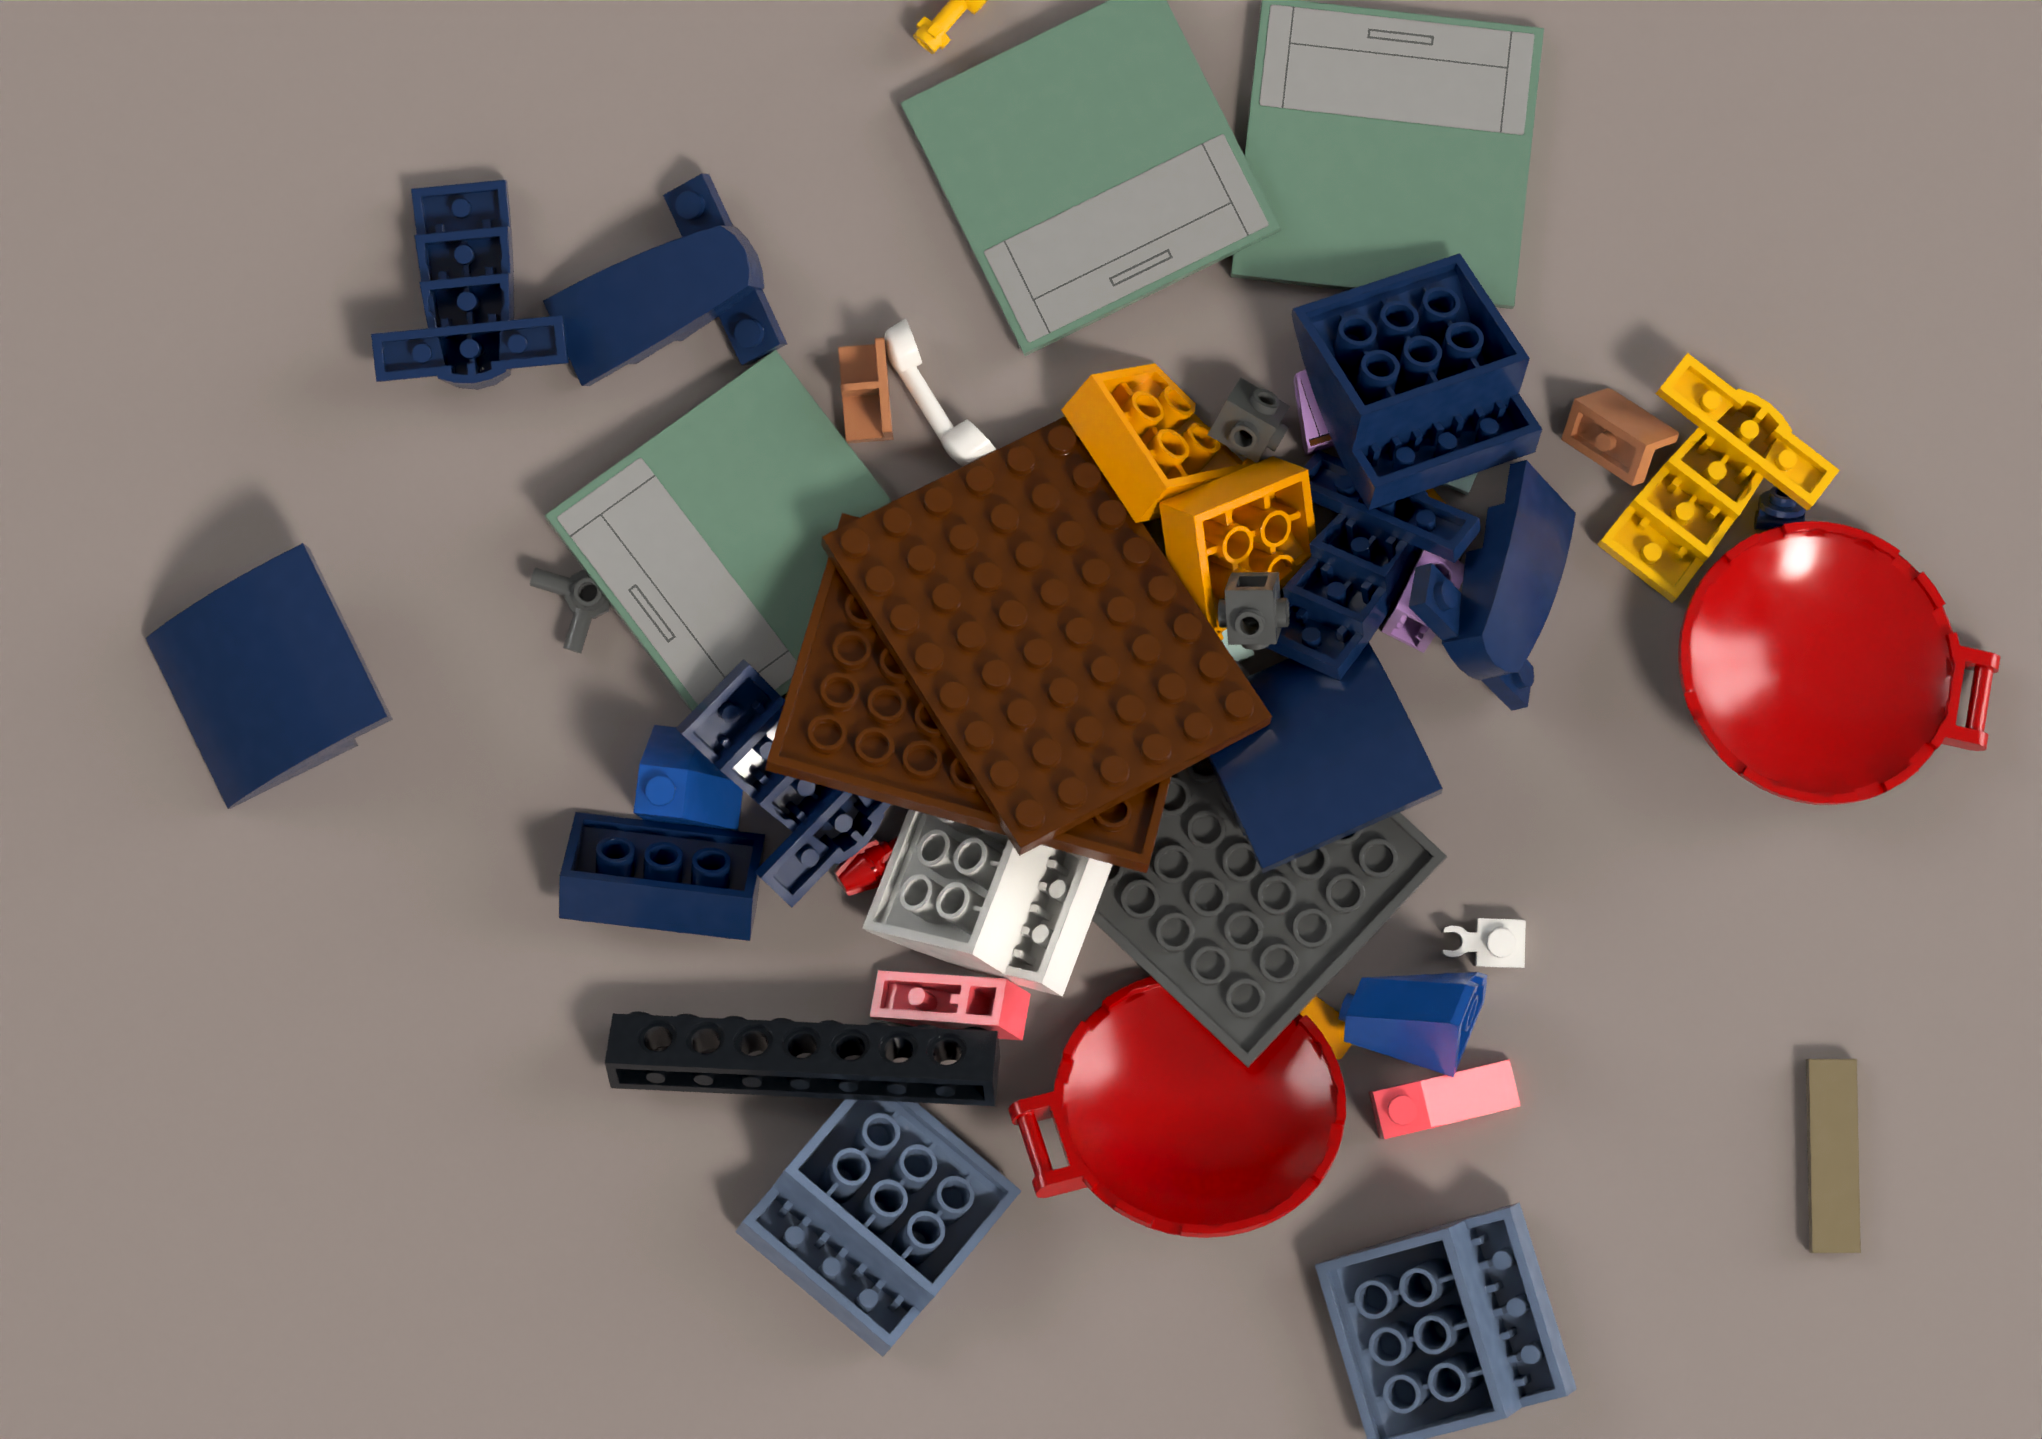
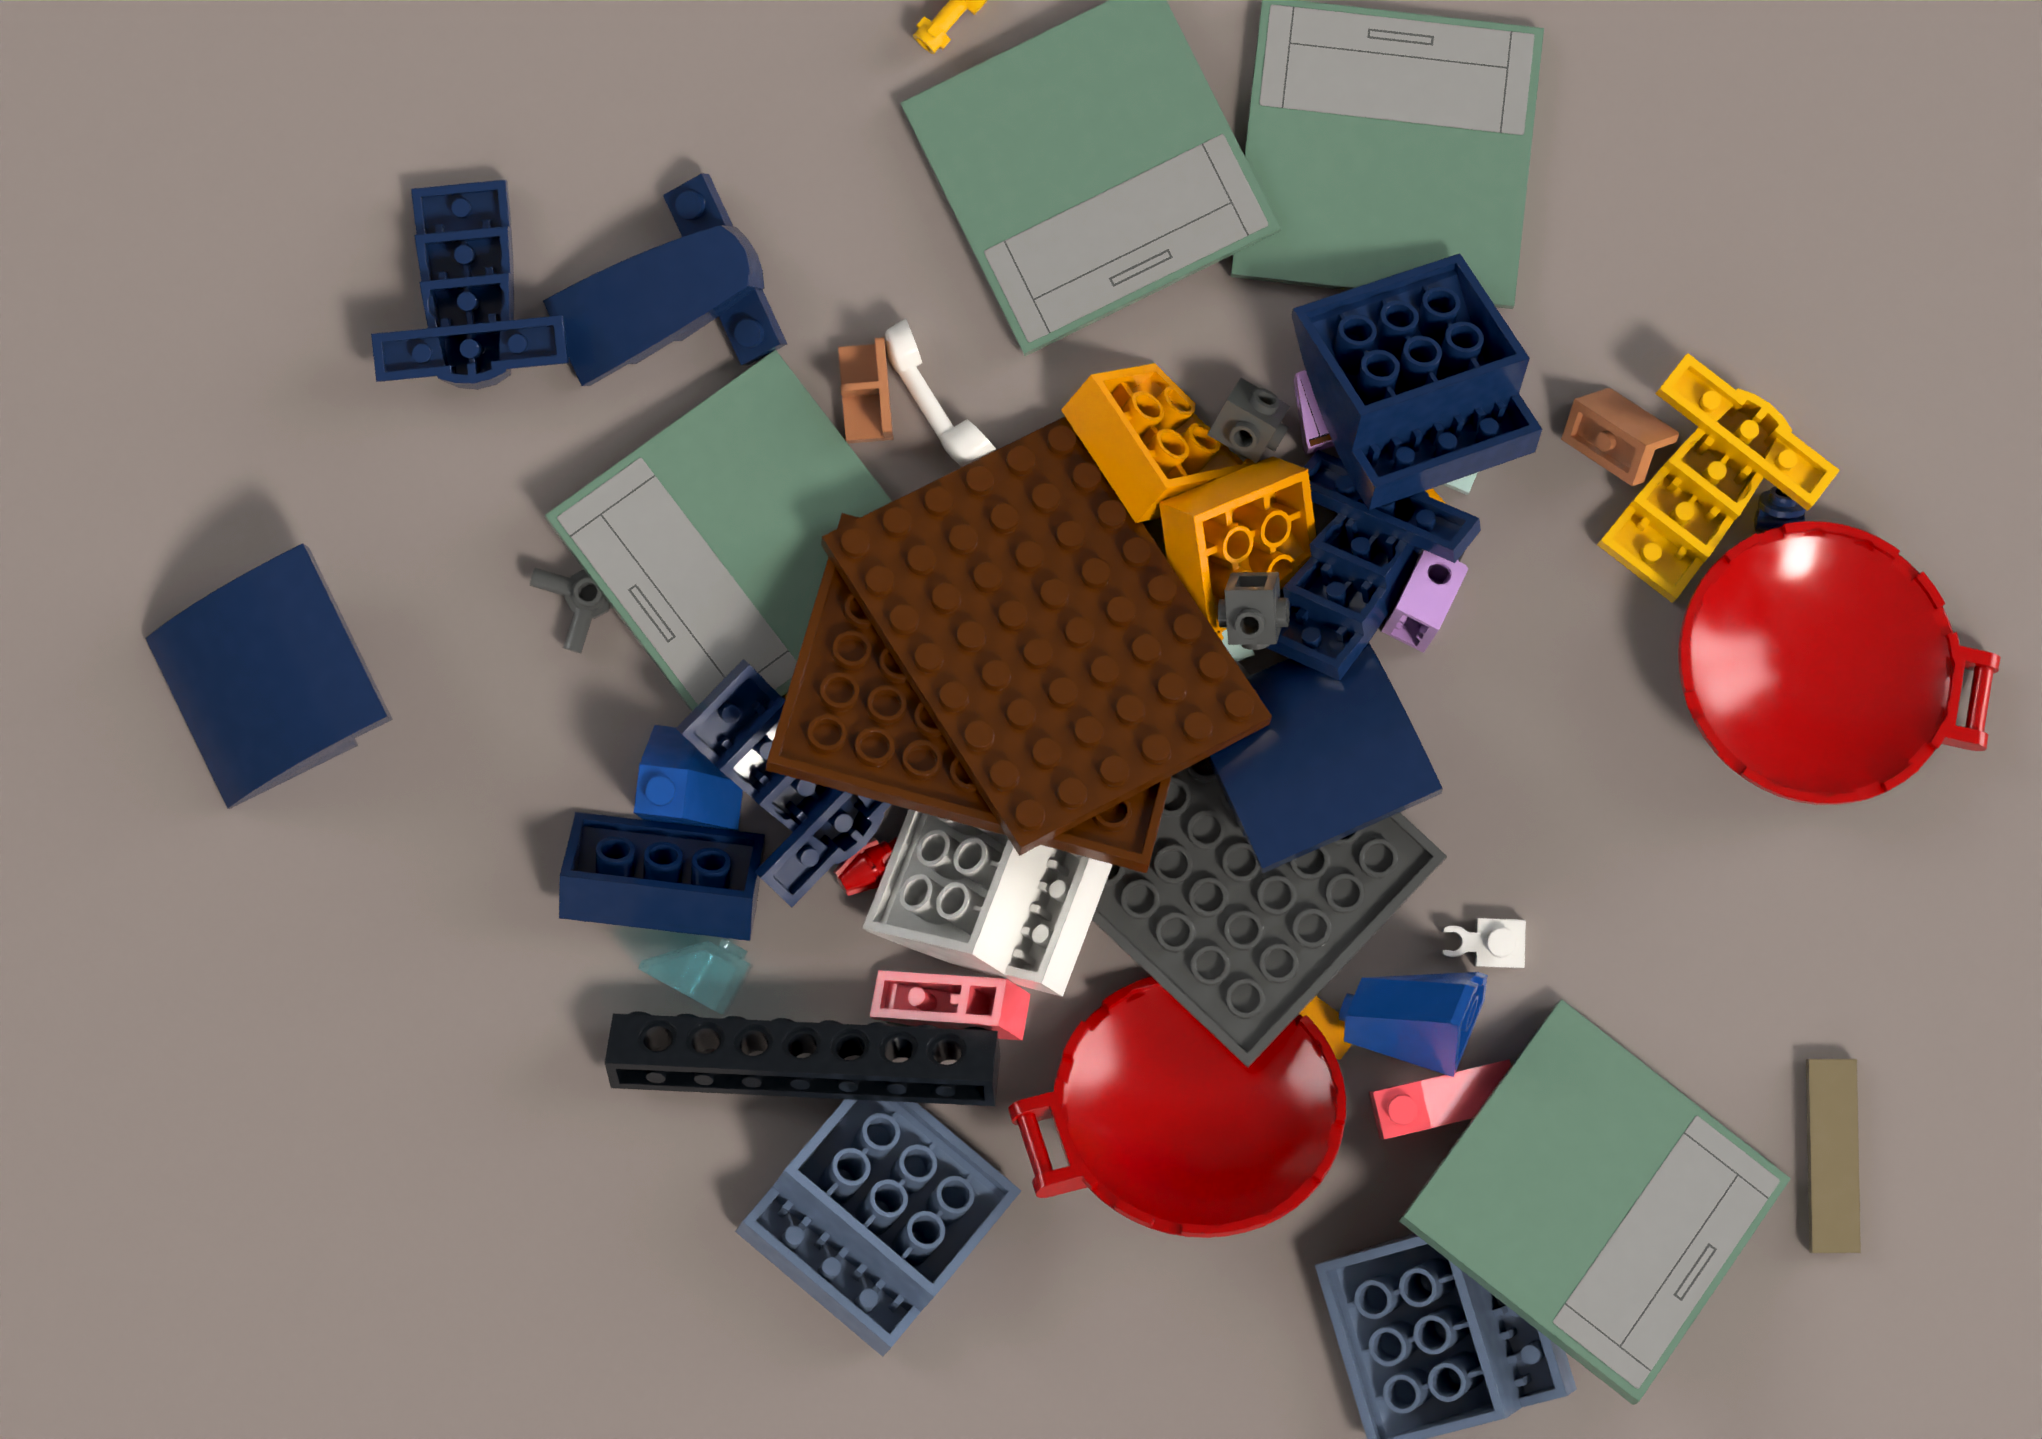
dark blue slope [1409,460,1576,711] -> none
none -> clear light blue slope [638,938,753,1016]
none -> sand green tile [1399,999,1791,1405]

